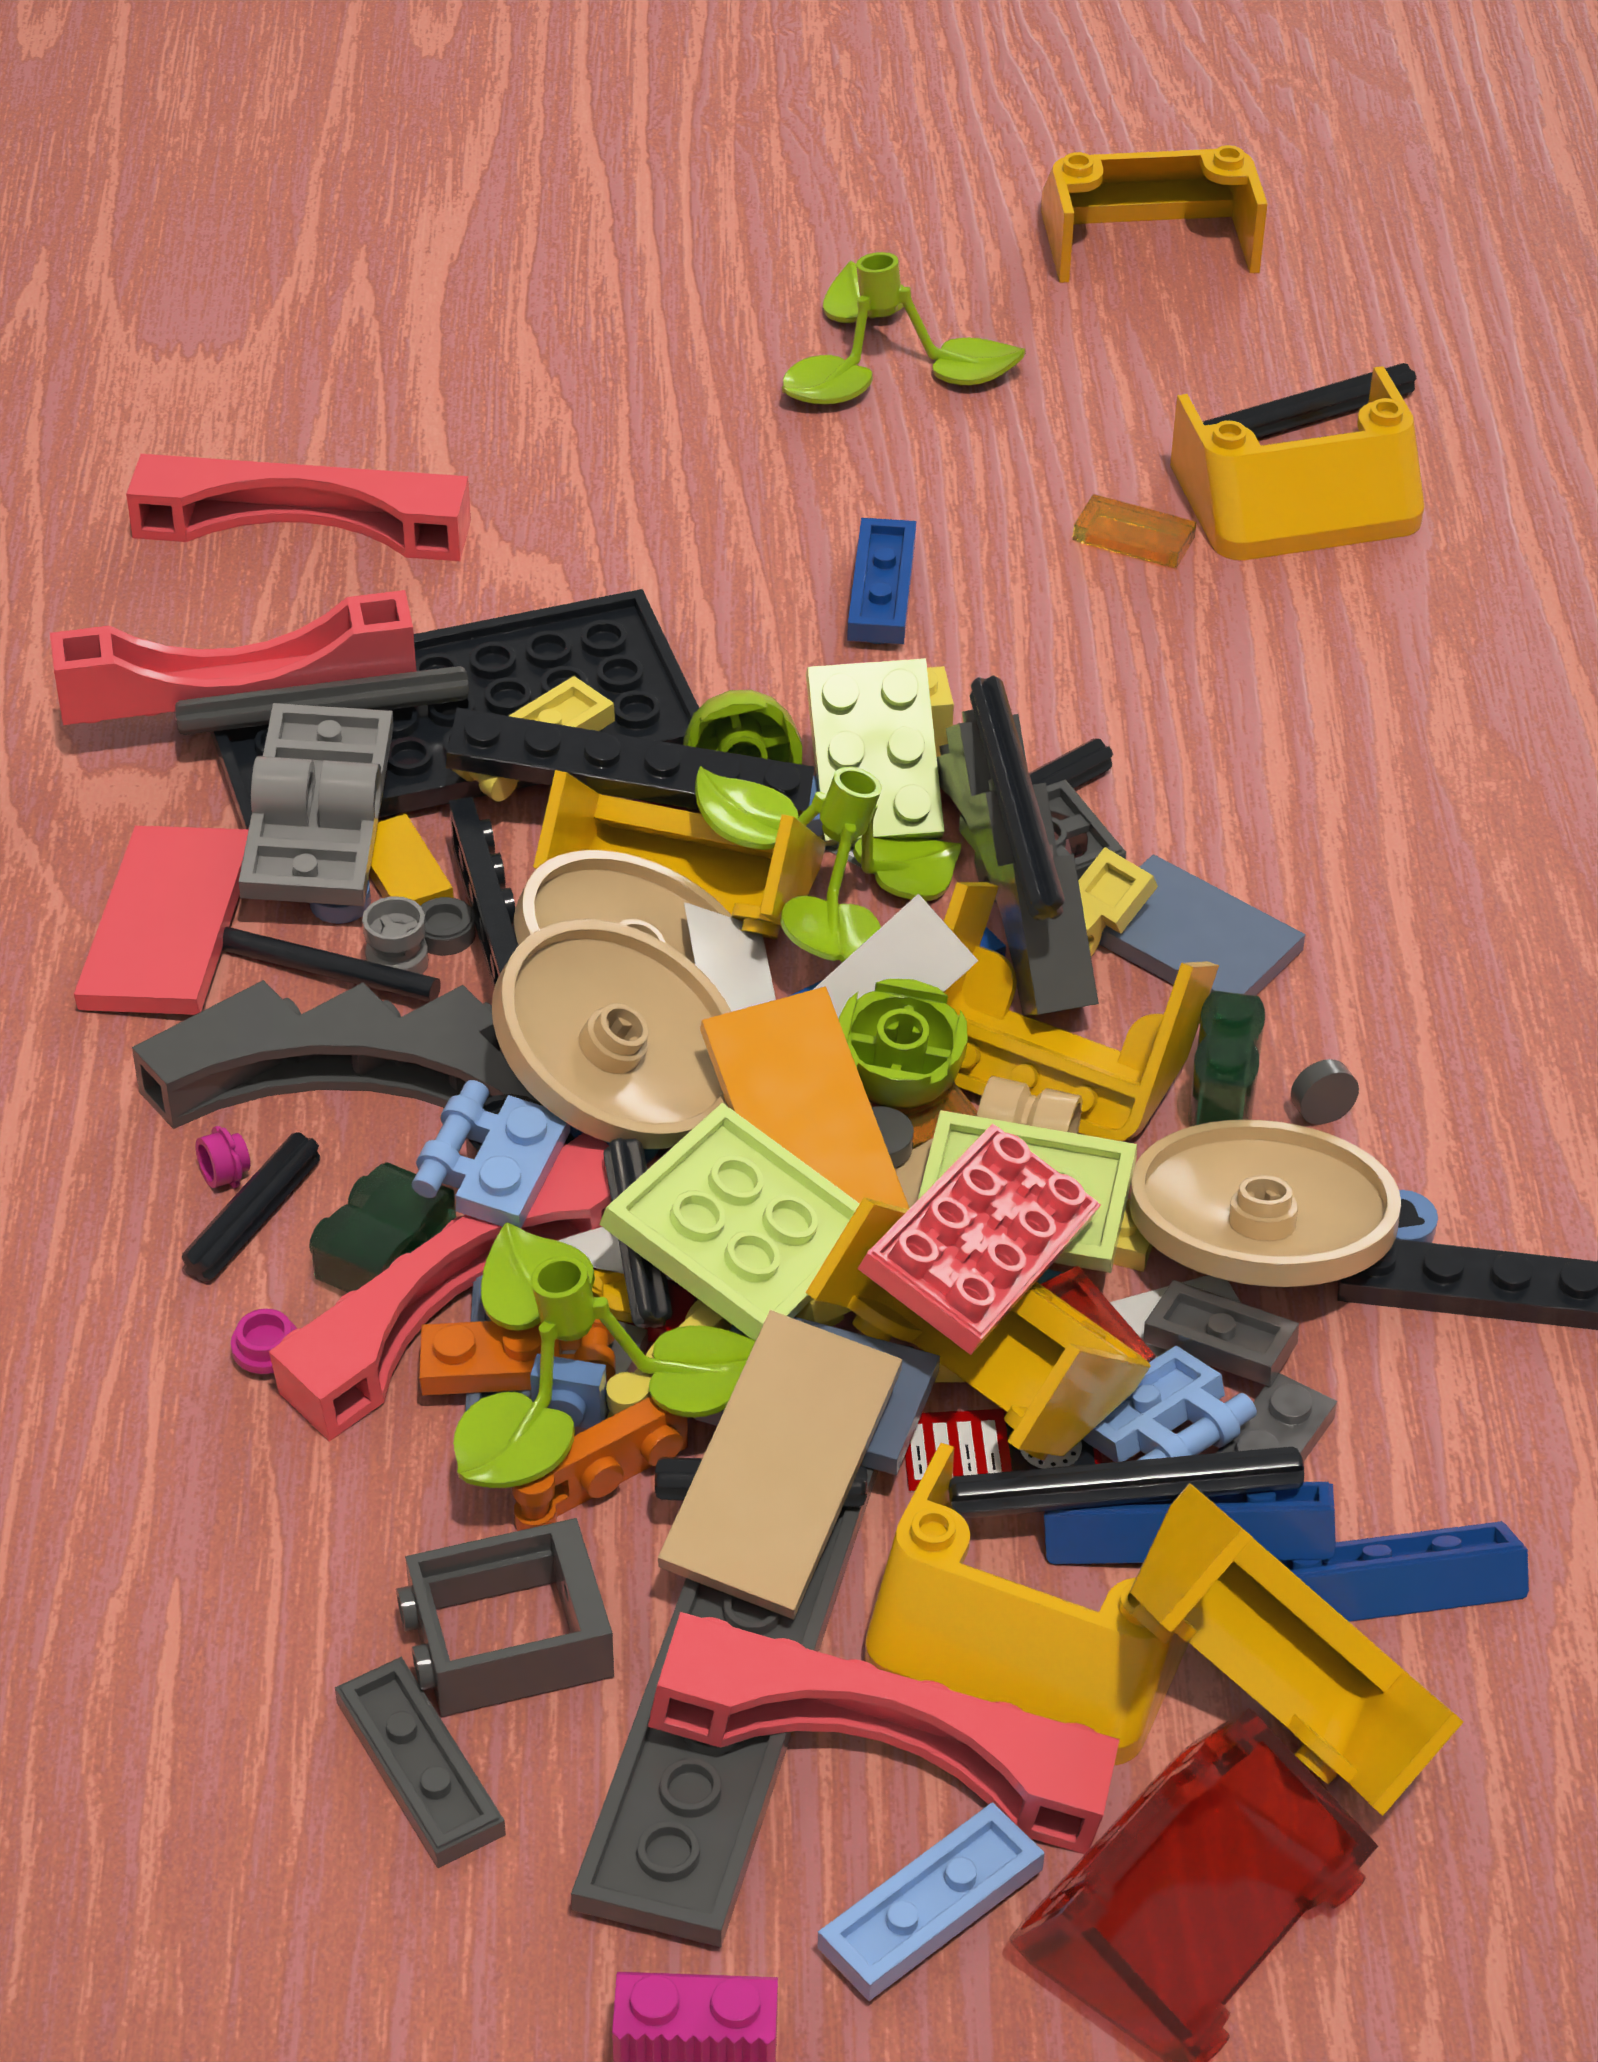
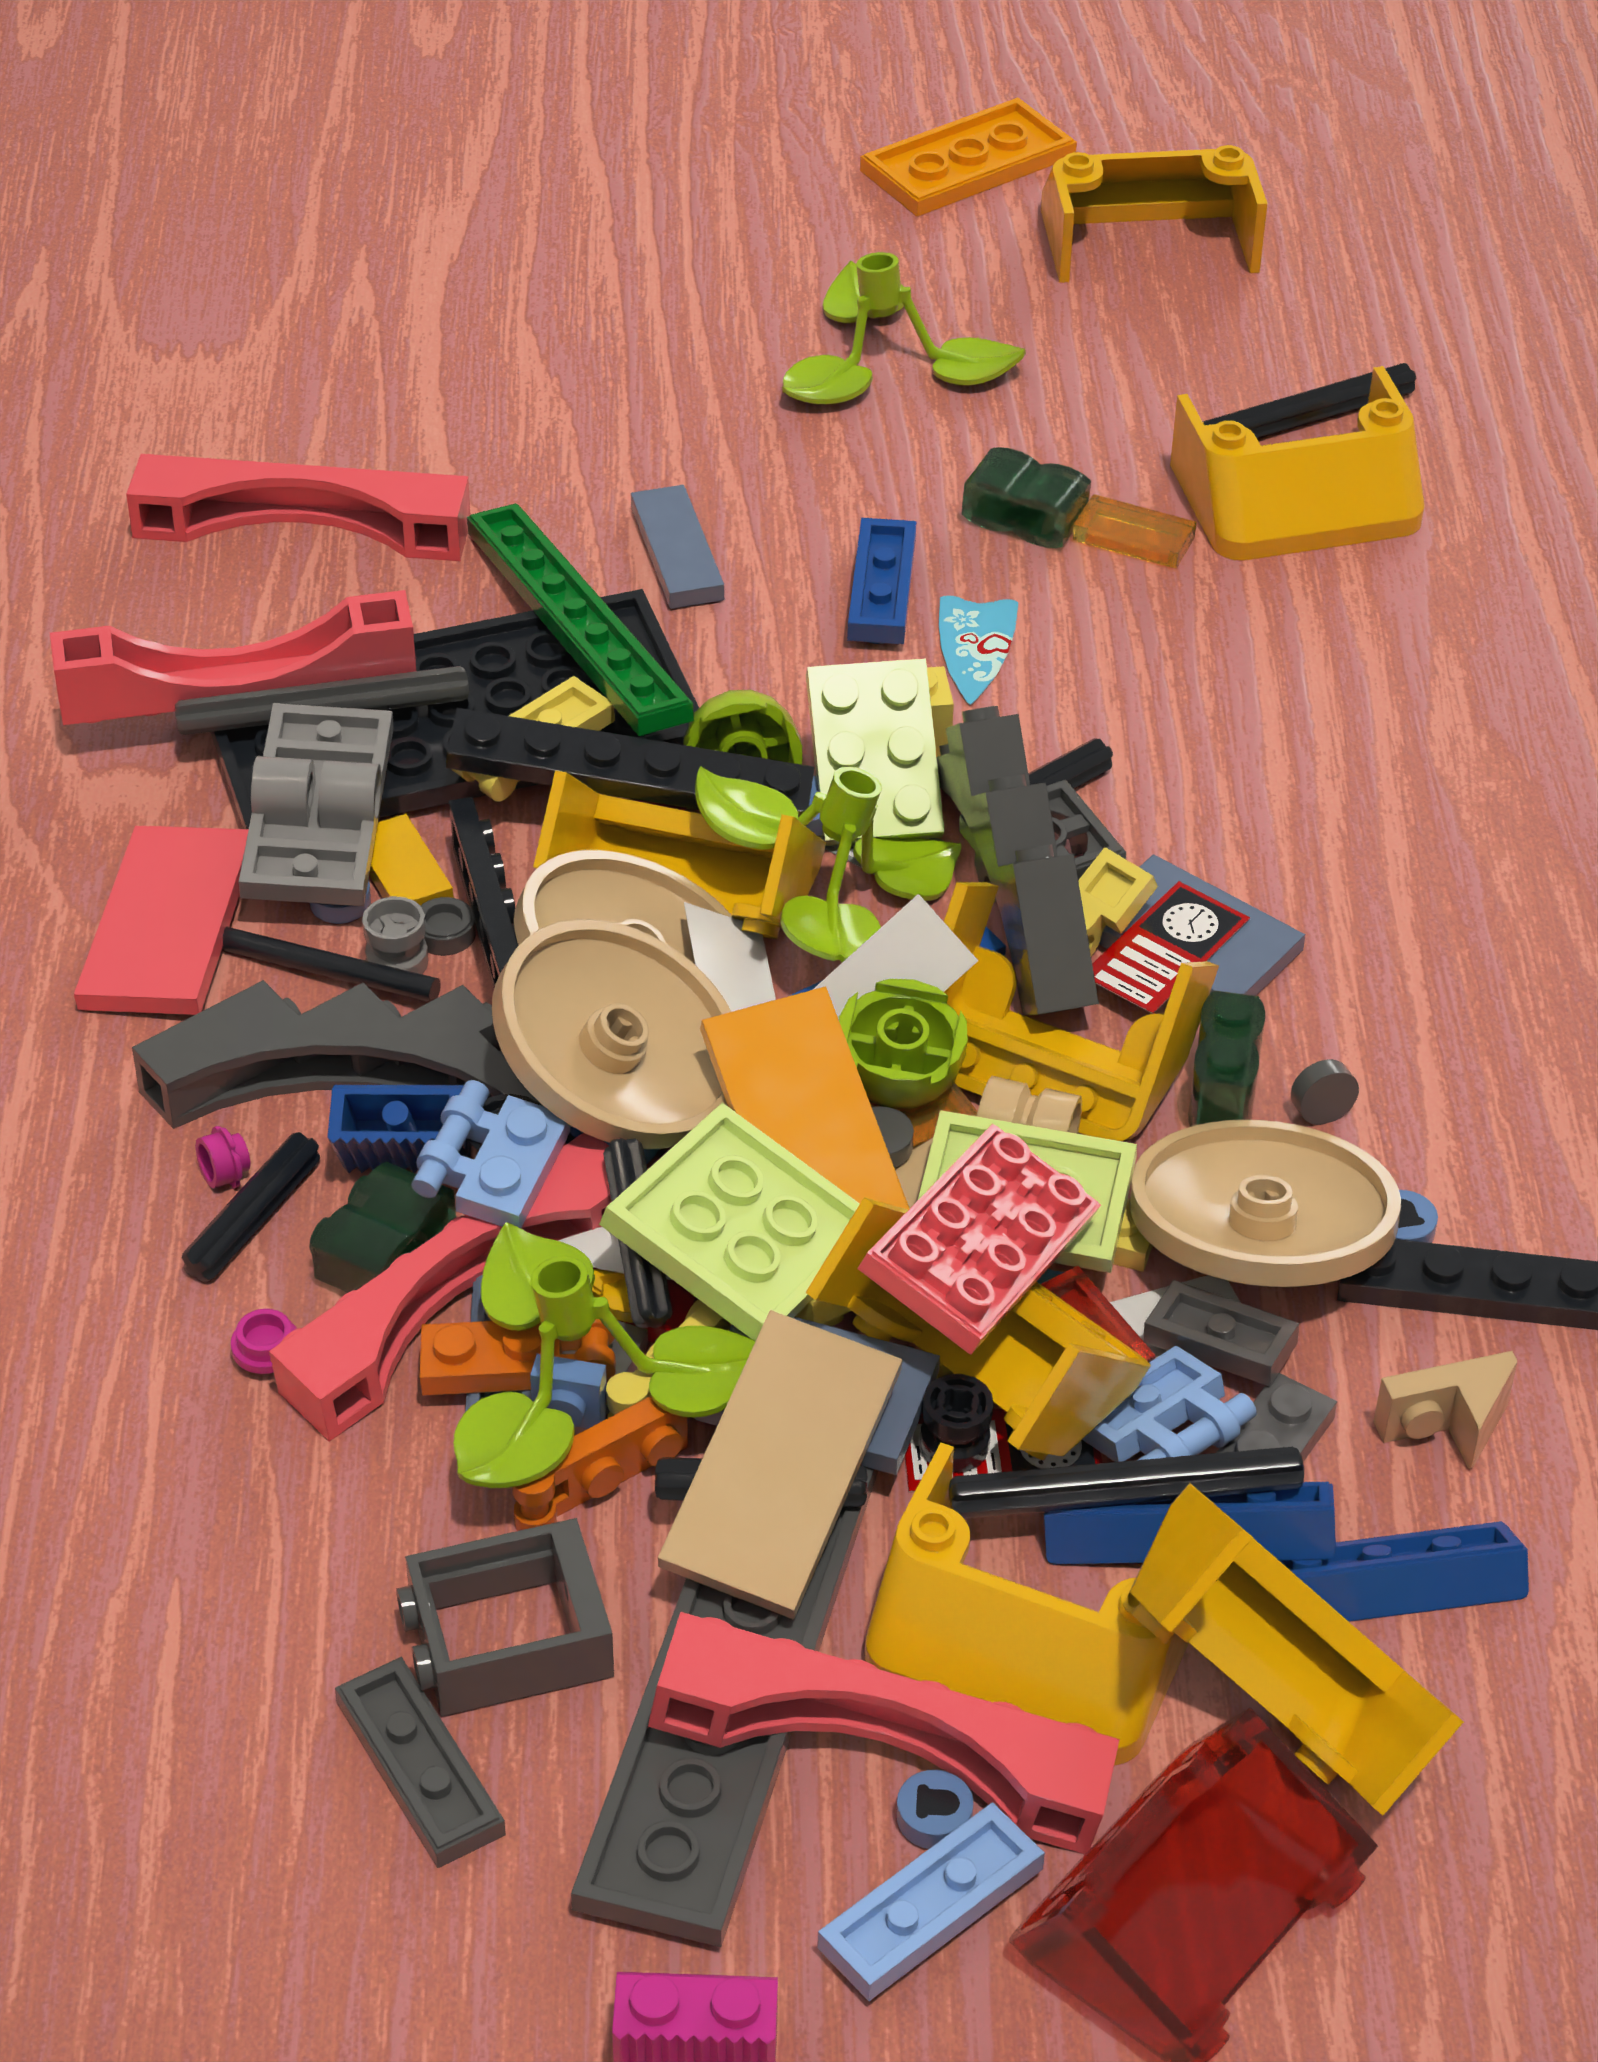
black axle [969,675,1065,921] -> none
none -> blue brick [327,1085,468,1174]
none -> green tile [467,503,694,736]
none -> sand blue tile [631,485,724,609]
none -> light orange tile [860,97,1077,217]
none -> medium blue tile [896,1770,973,1849]
none -> black wheel [920,1374,994,1472]
none -> medium azure sticker [939,596,1018,705]
none -> clear green brick [961,447,1091,548]
none -> sticker [1092,881,1250,1014]
none -> tan slope [1374,1351,1517,1469]

